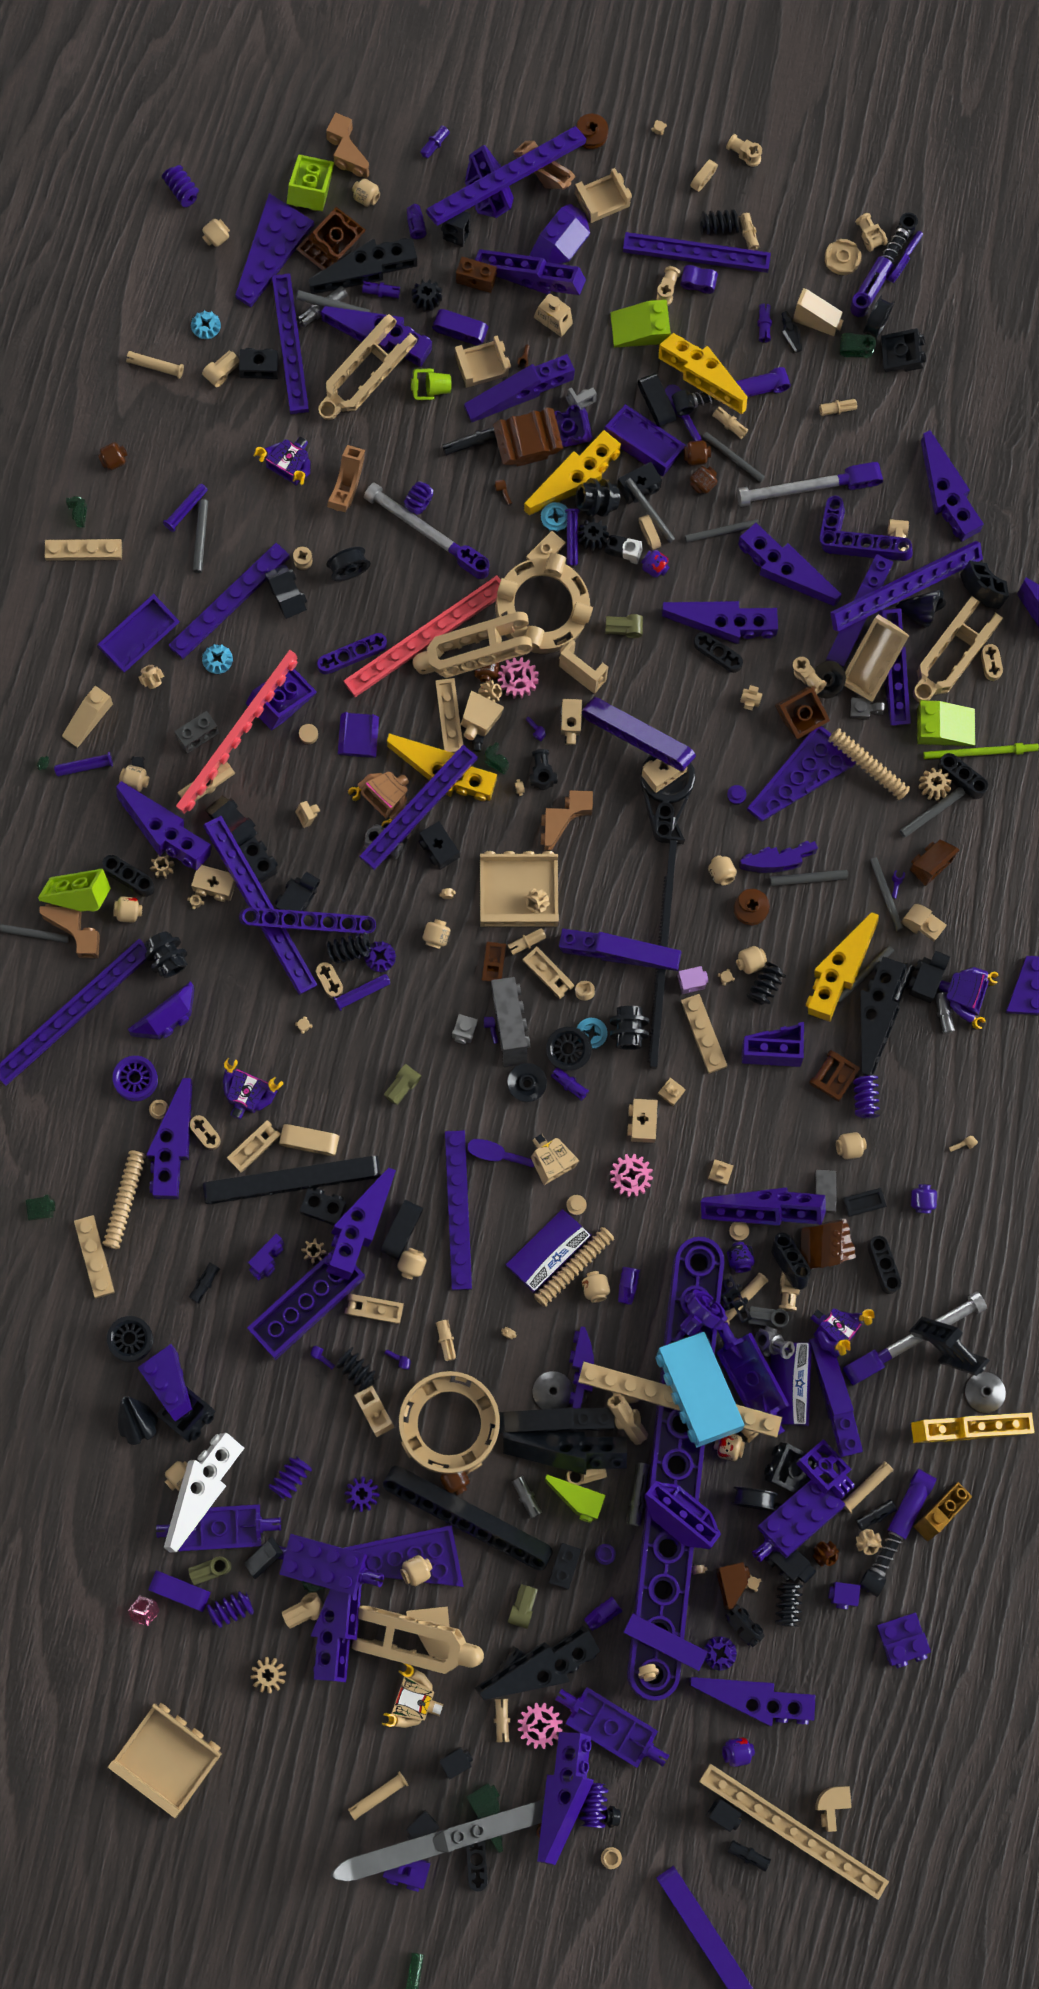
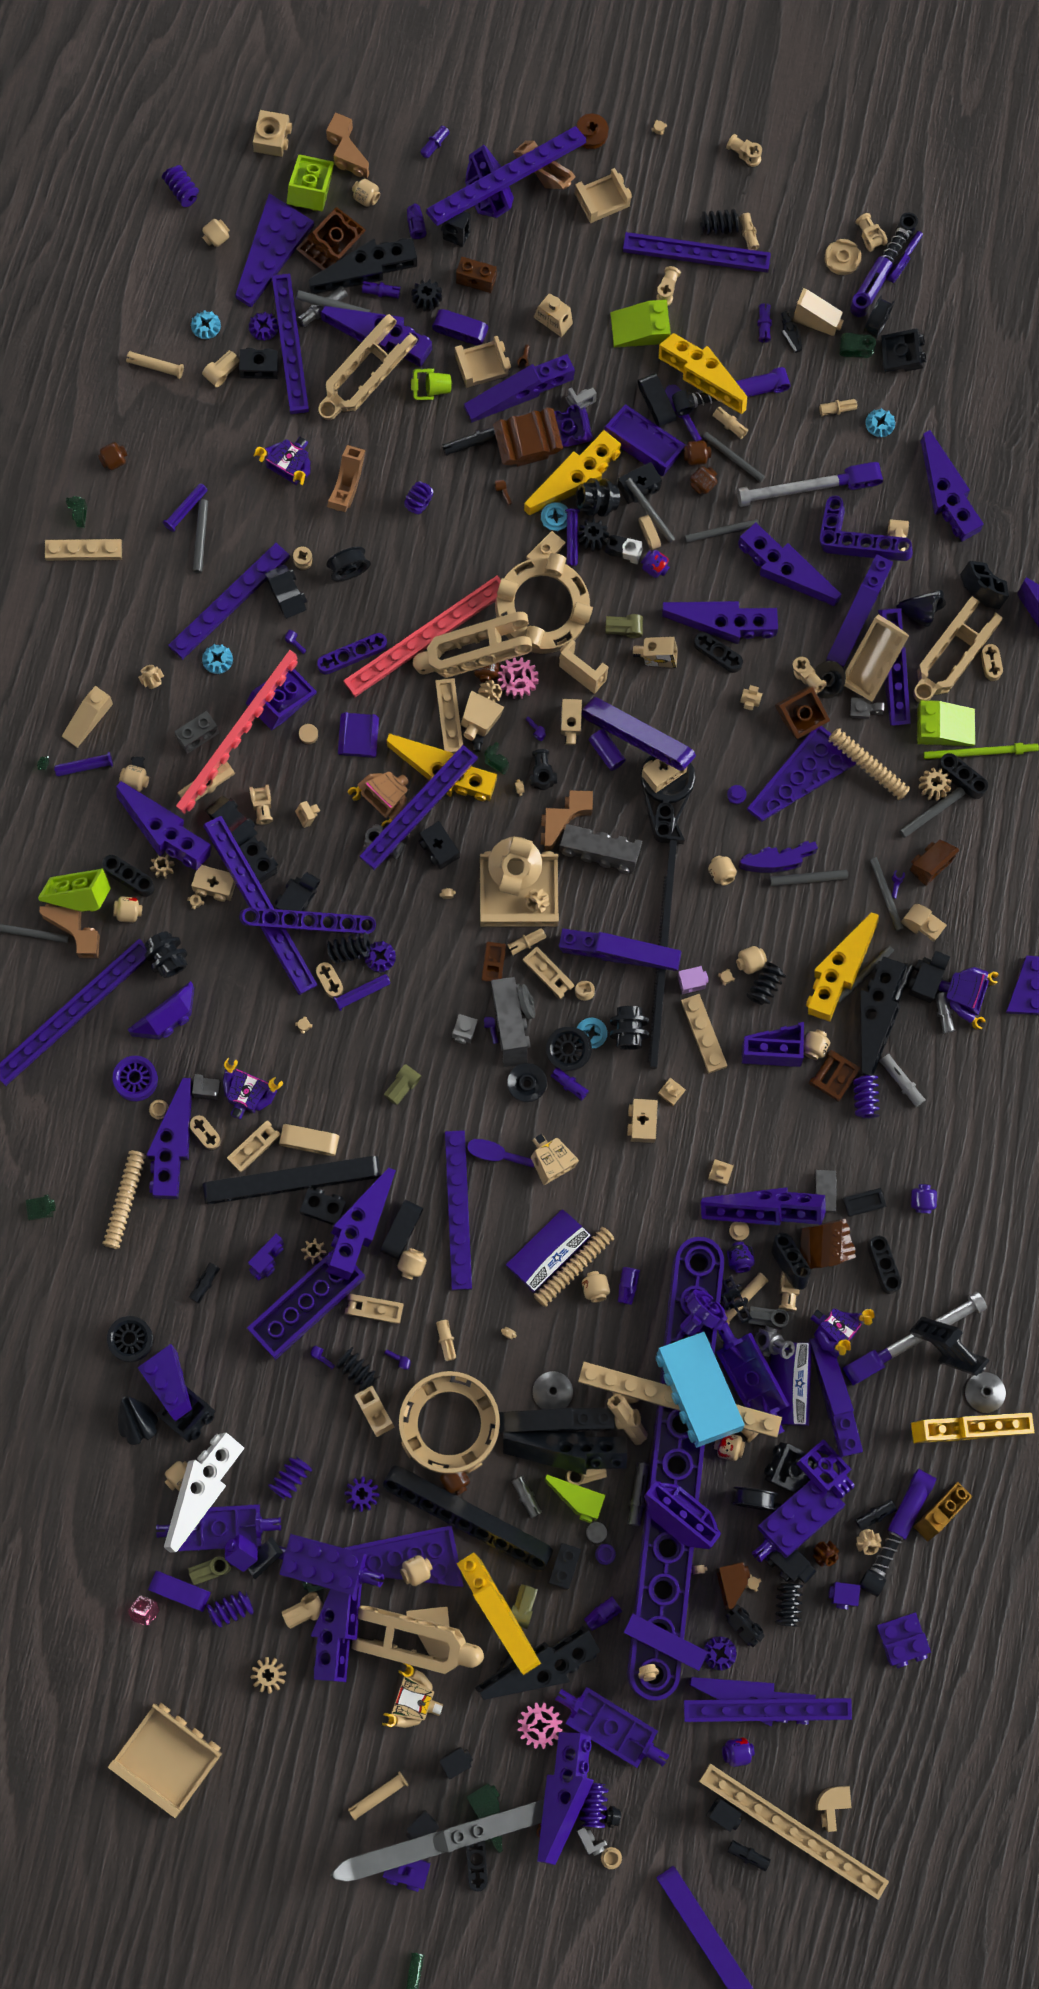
tan plate [74,1215,115,1298] -> none
dark purple slope [97,594,180,673] -> none
flat silver piece [364,483,489,579] -> none
tan head [422,919,451,949] -> none
dark purple brick [475,249,586,295] -> none
tan pin [494,1699,510,1742] -> none
dark purple wedge [529,204,590,264] -> none
tan plate [566,1195,587,1215] -> none
dark purple slope [569,1326,594,1409] -> none
bright pink gear [610,1154,653,1198] -> none
dark purple axle [680,265,718,294] -> none
tan beam [690,159,718,192] -> none
reddish brown piece [734,888,770,926] -> none
dark purple plate [830,541,983,631] -> none
tan head [836,1132,867,1160] -> none
tan pin [843,1461,893,1514] -> none
tan hand [949,1136,978,1152] -> none
none -> flat silver panel [192,1074,220,1100]
none -> dark purple brick [225,1534,258,1572]
none -> dark purple gear [249,311,279,340]
none -> tan connector [250,784,273,825]
none -> tan brick [253,110,292,157]
none -> dark purple hand [285,630,307,654]
none -> yellow brick [456,1552,541,1675]
none -> tan piece [488,836,542,896]
none -> dark grey piece [518,984,535,1019]
none -> flat silver wedge [559,824,642,874]
none -> light grey bracket [576,1827,607,1856]
none -> flat silver tile [586,1522,607,1543]
none -> dark purple pin [588,729,626,771]
none -> tan torso [633,637,678,668]
none -> dark purple plate [684,1698,852,1722]
none -> tan head [804,1029,830,1060]
none -> medium azure gear [866,408,896,437]
none -> light grey pin [879,1054,926,1108]

